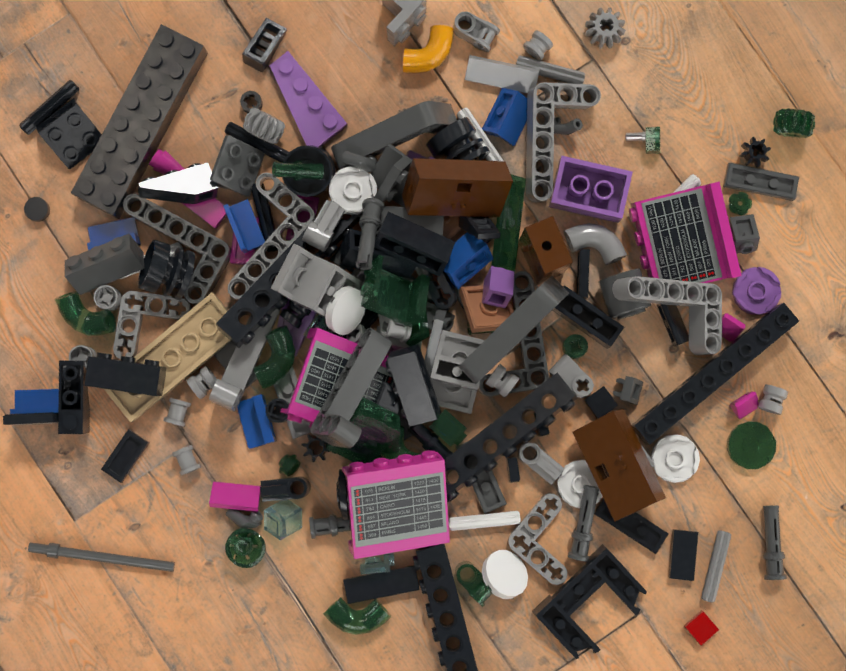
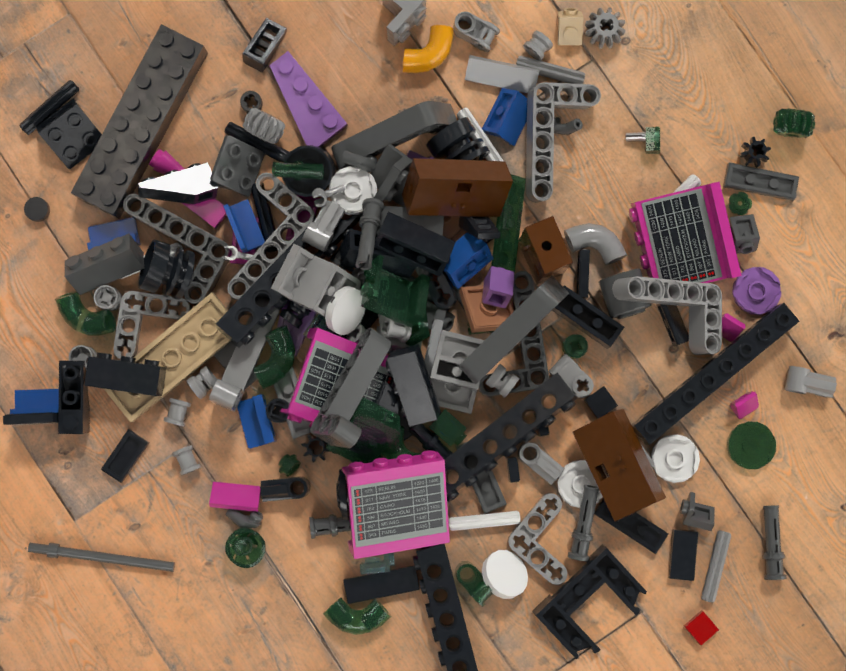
clear light blue panel [264,500,302,540] -> none
medium lavender brick [549,156,633,223] -> none
dark grey tile [613,376,643,405] -> none
light grey wheel [758,384,788,415] -> none
none -> white hand [222,246,253,260]
none -> light grey hand [312,185,345,207]
none -> tan bracket [558,8,583,45]
none -> dark grey bracket [680,492,715,531]
none -> light grey piece [784,366,837,398]

